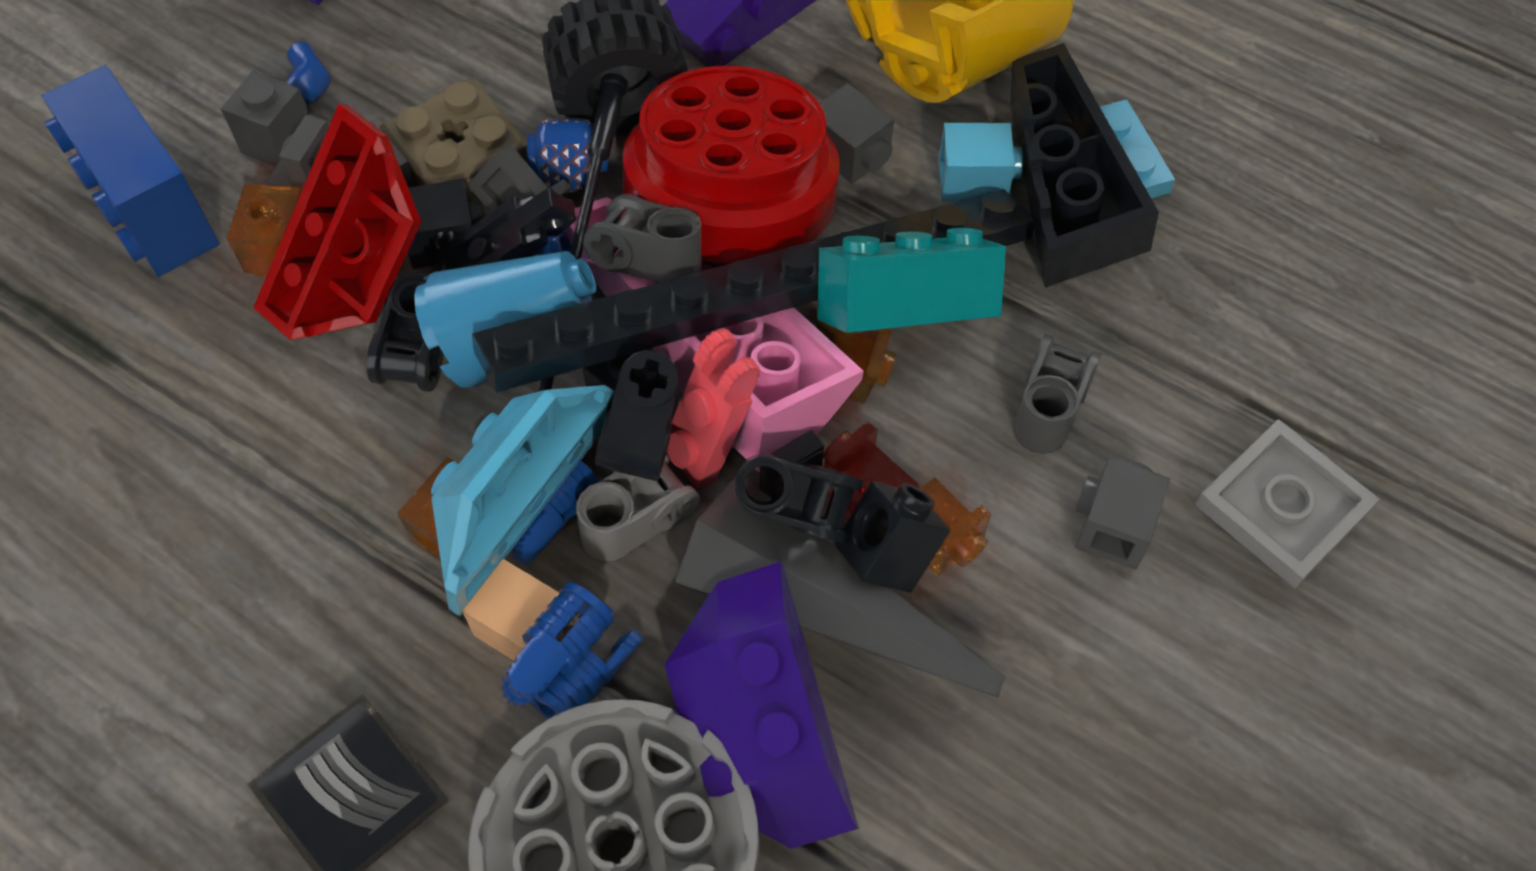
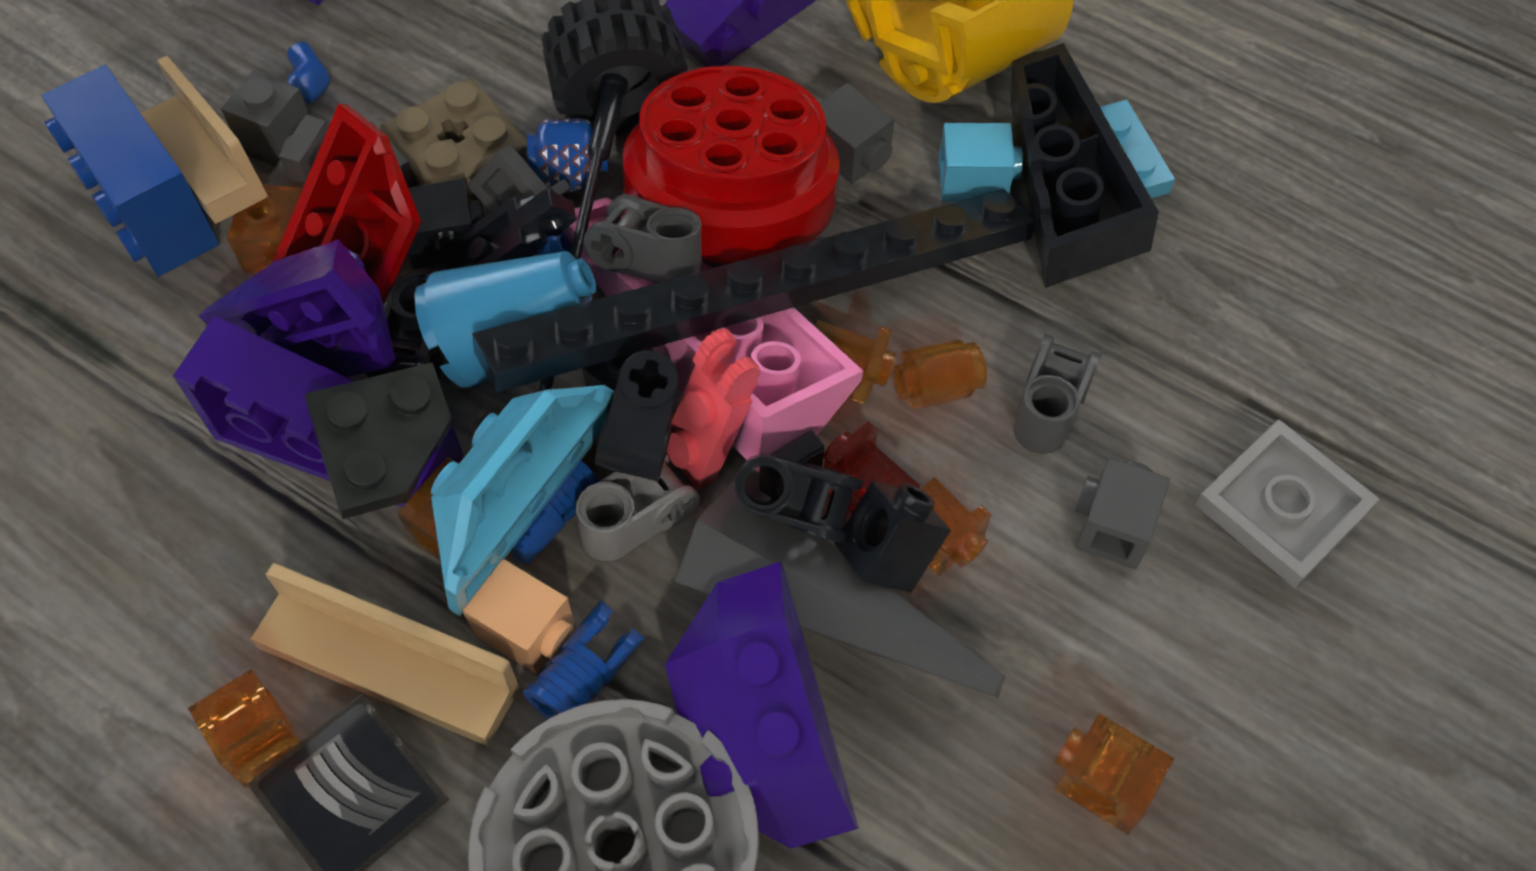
blue hinge [500,582,614,707] -> none
teal brick [817,228,1006,333] -> none
none -> tan panel [141,56,269,224]
none -> dark purple wedge [173,316,464,517]
none -> clear orange brick [188,669,304,788]
none -> dark purple wedge [198,239,396,377]
none -> tan panel [251,563,520,747]
none -> pearl dark grey plate [305,363,452,520]
none -> clear orange brick [892,339,987,410]
none -> clear orange brick [1054,713,1175,835]

